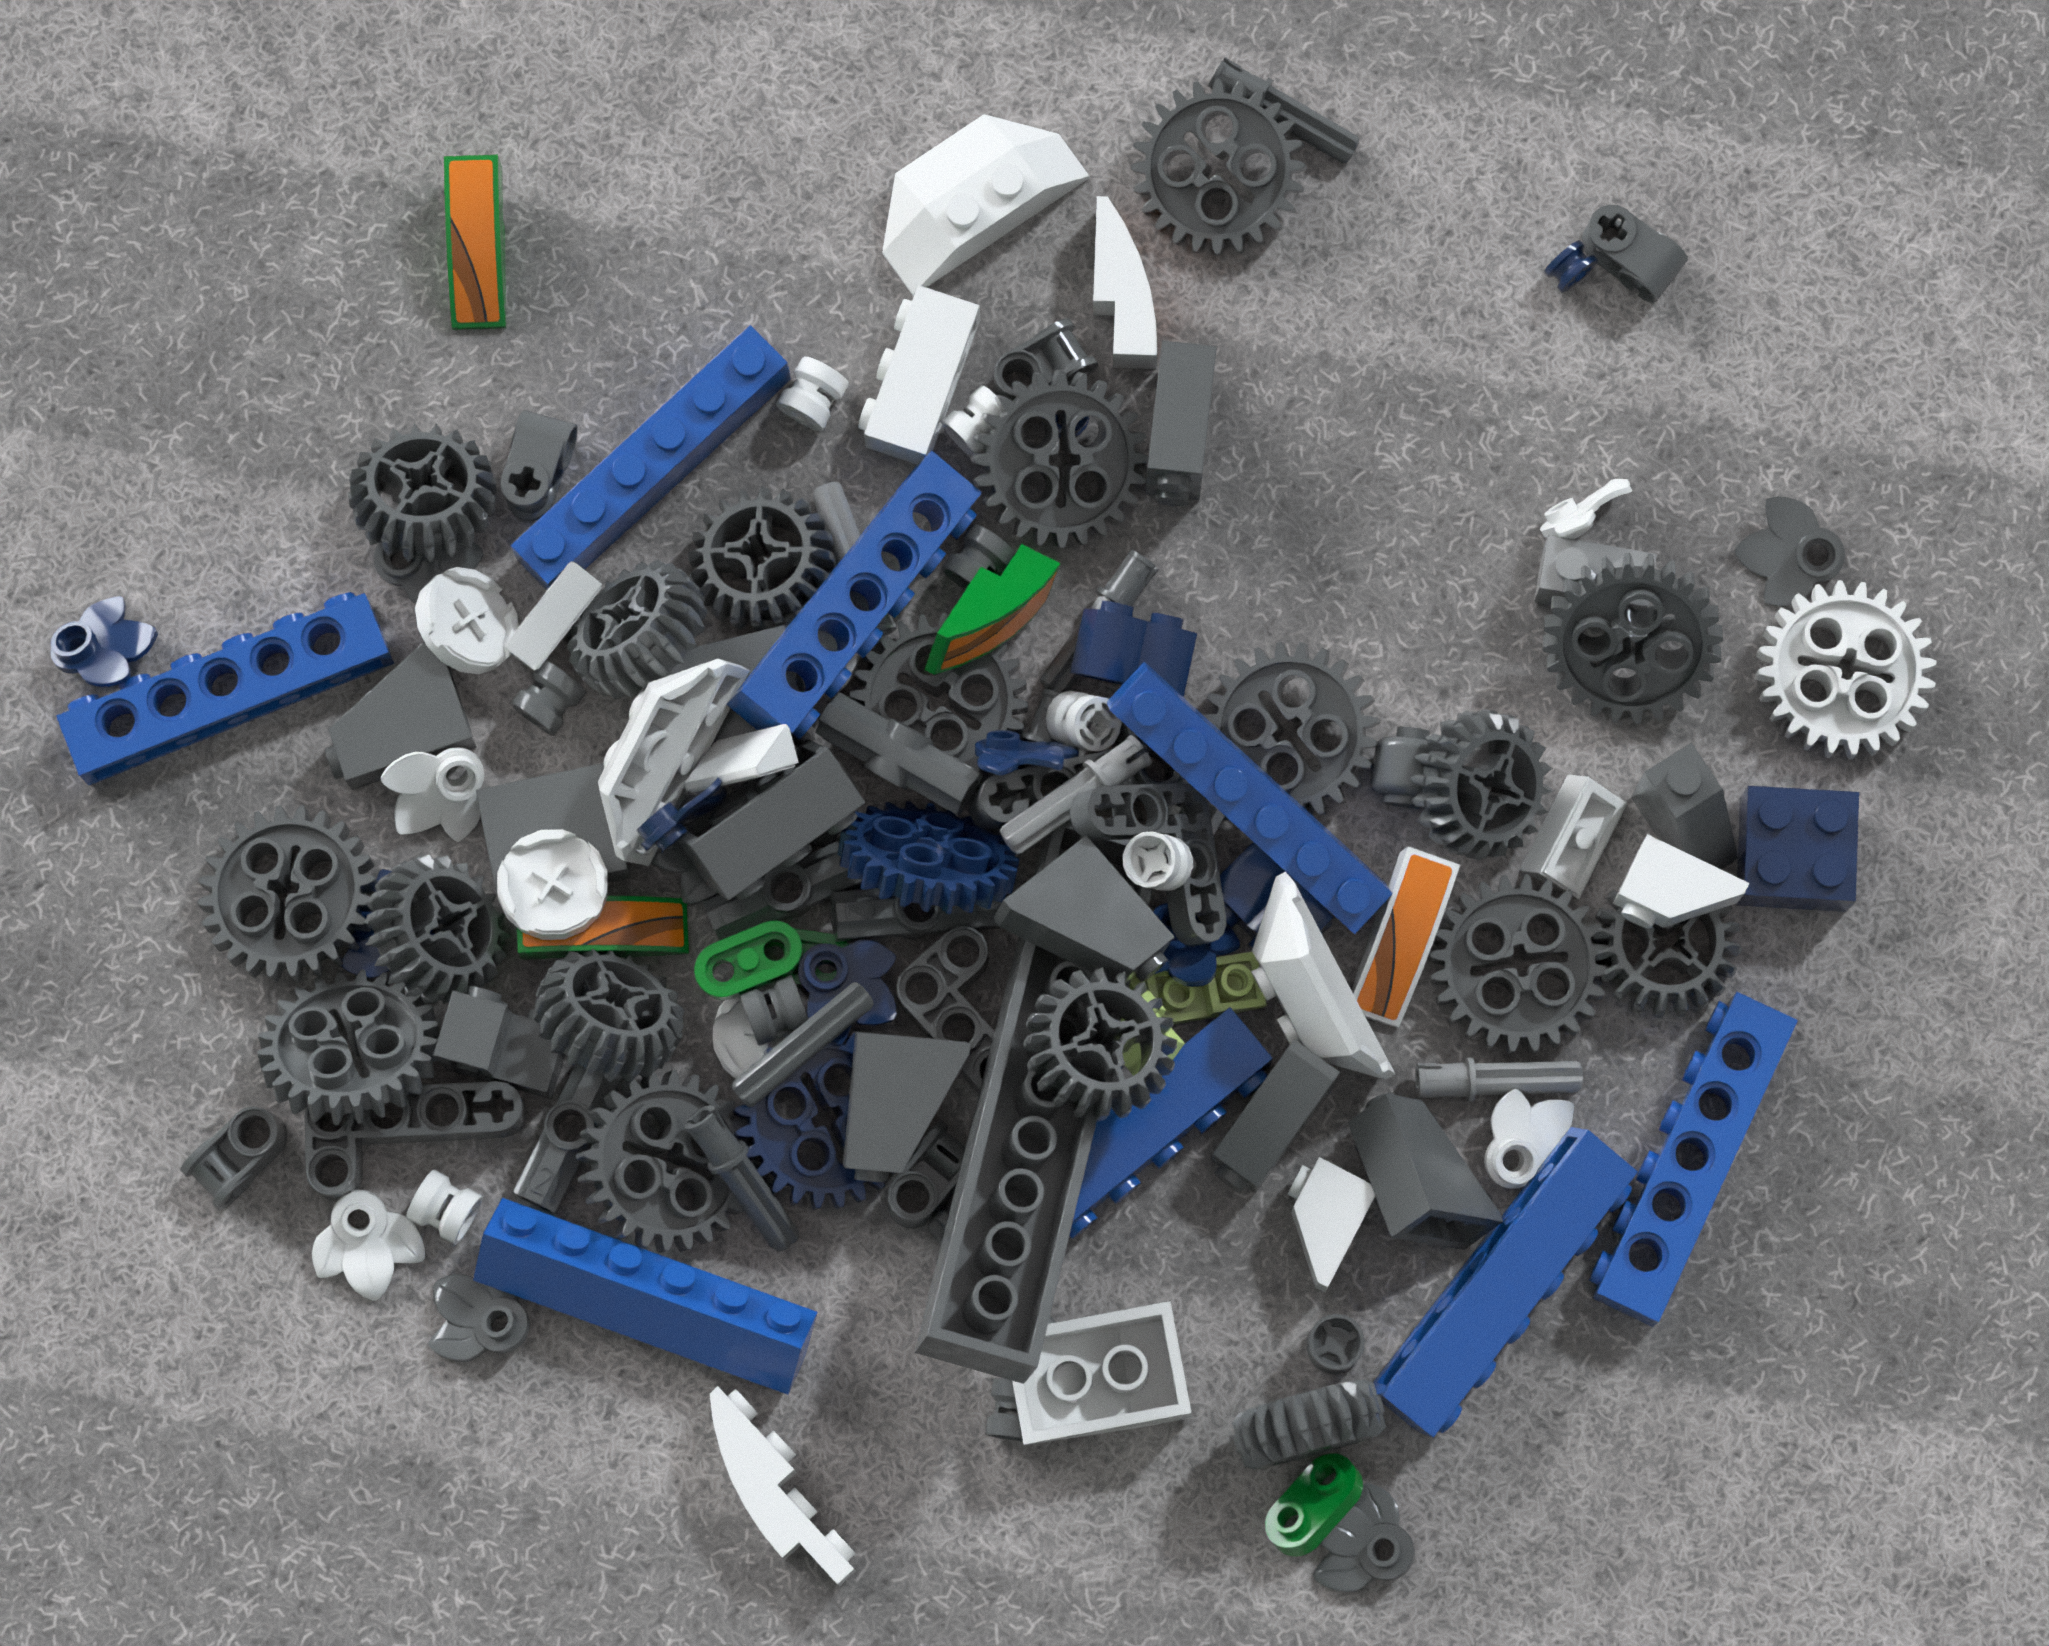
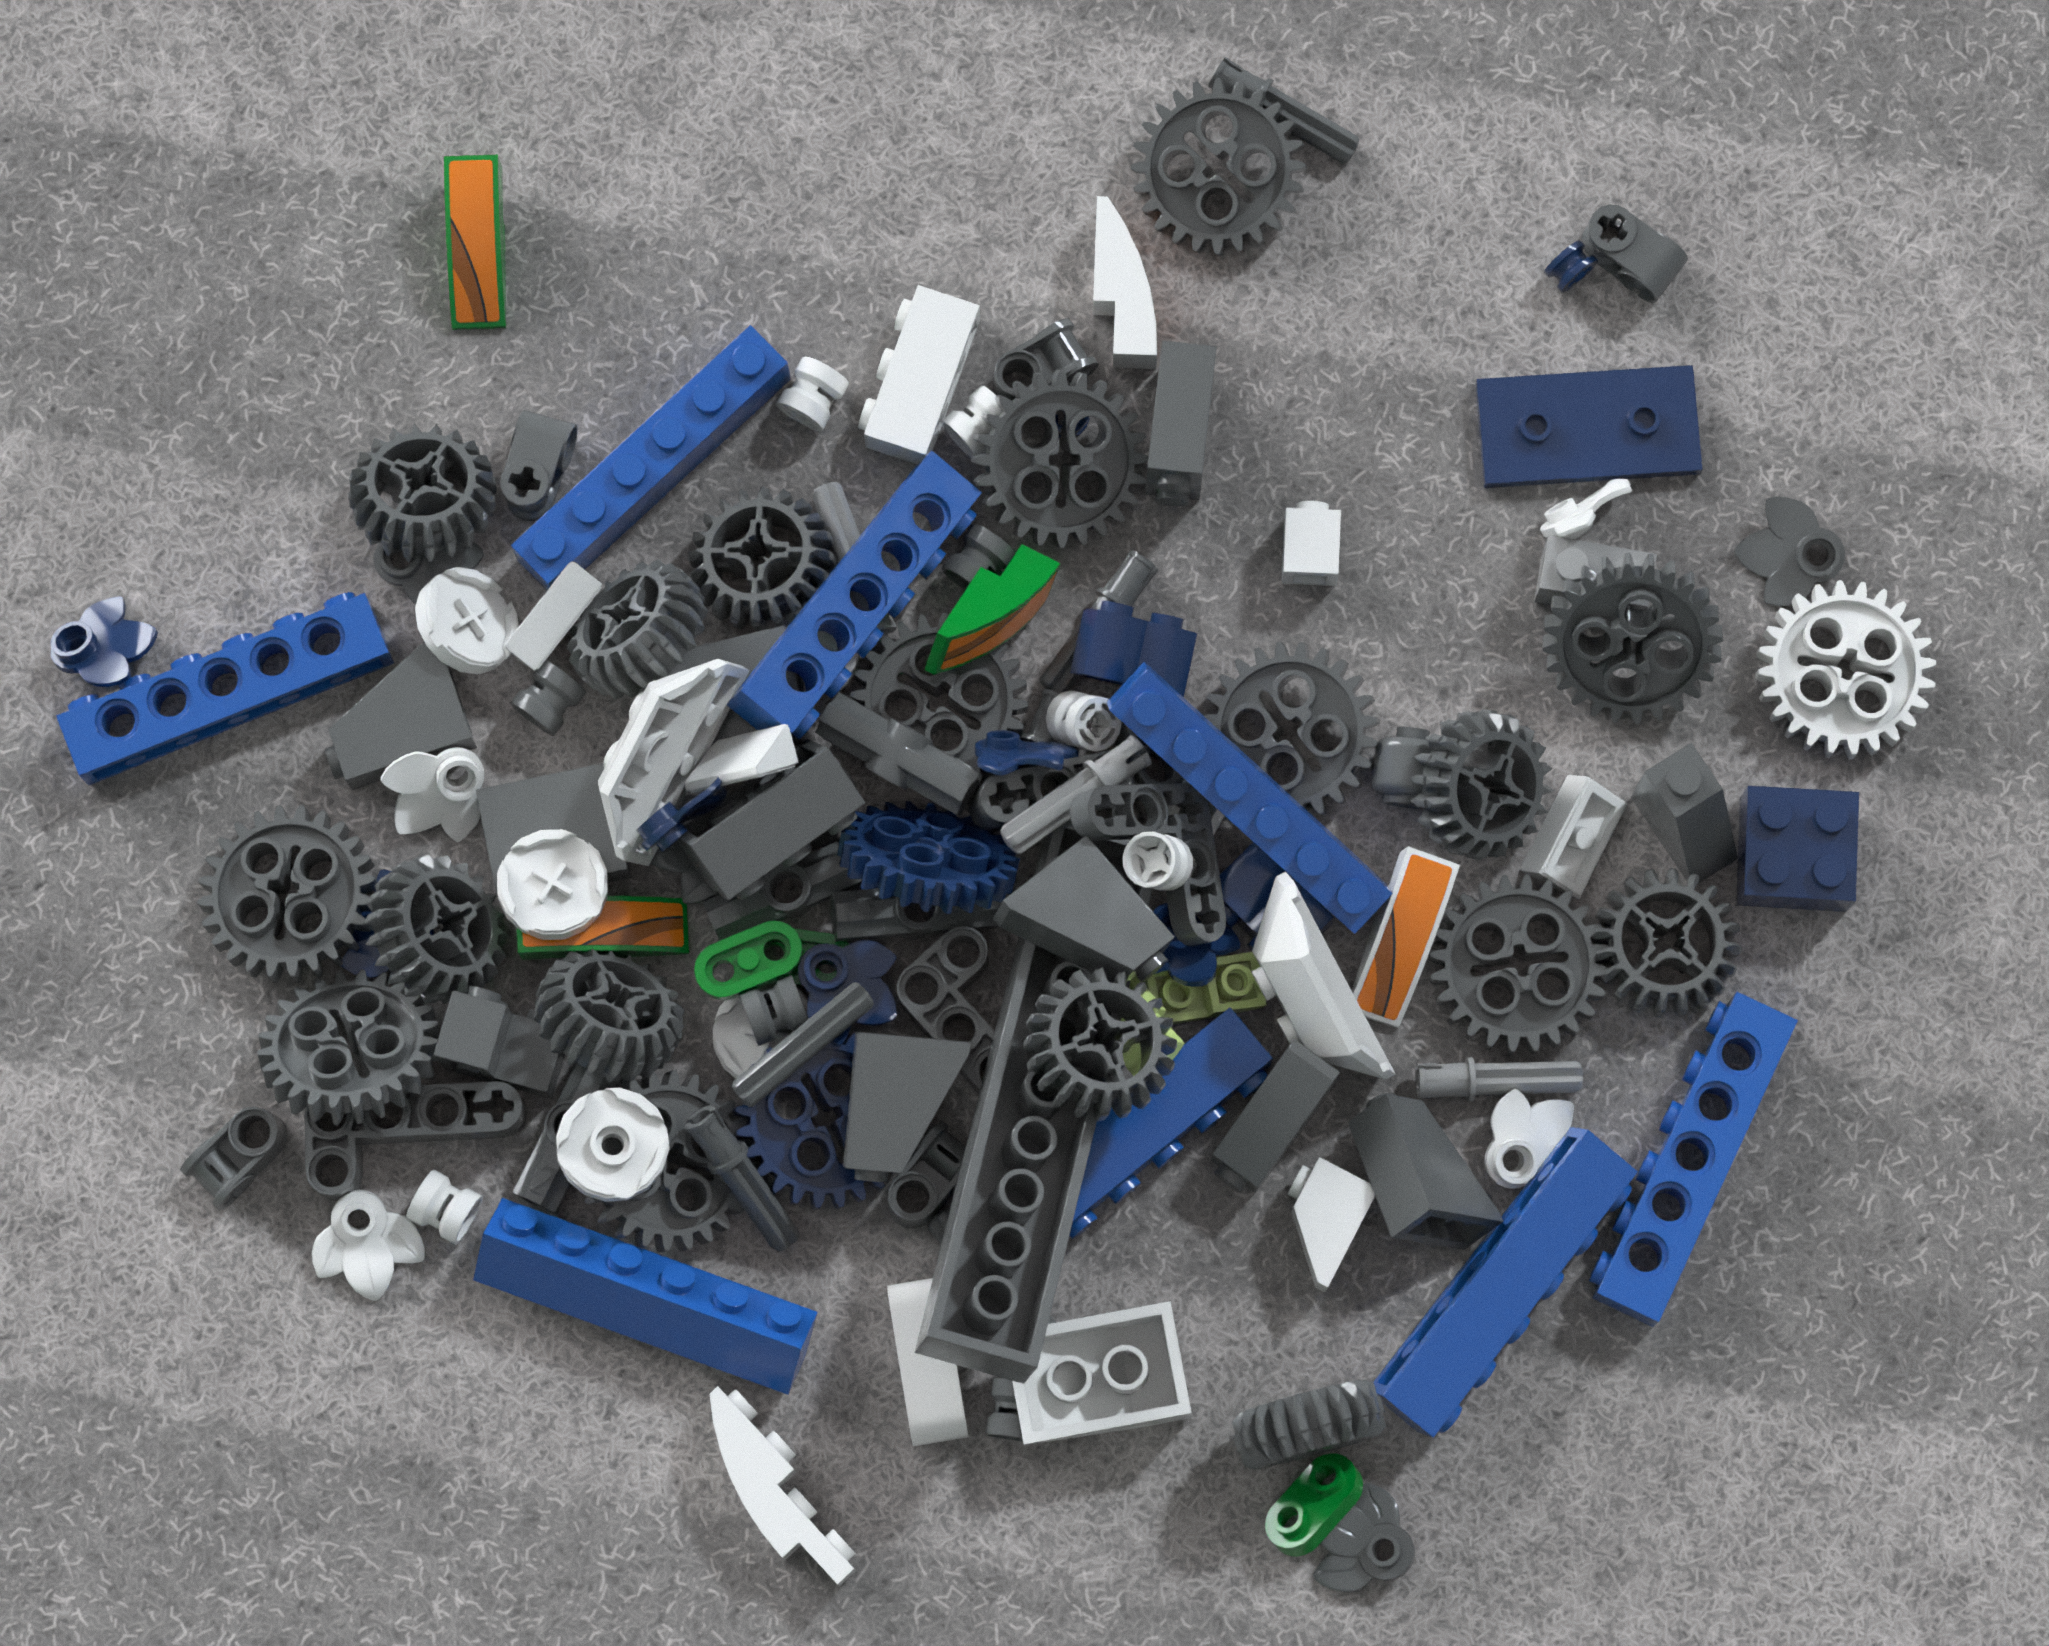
dark grey plate [428,1274,530,1362] -> none
white wedge [882,115,1089,296] -> none
dark grey wheel [1306,1314,1365,1374] -> none
white slope [1613,834,1749,928] -> none
none -> white plate [556,1087,669,1202]
none -> white beam [887,1278,968,1447]
none -> white brick [1281,501,1341,586]
none -> dark blue plate [1475,365,1703,488]

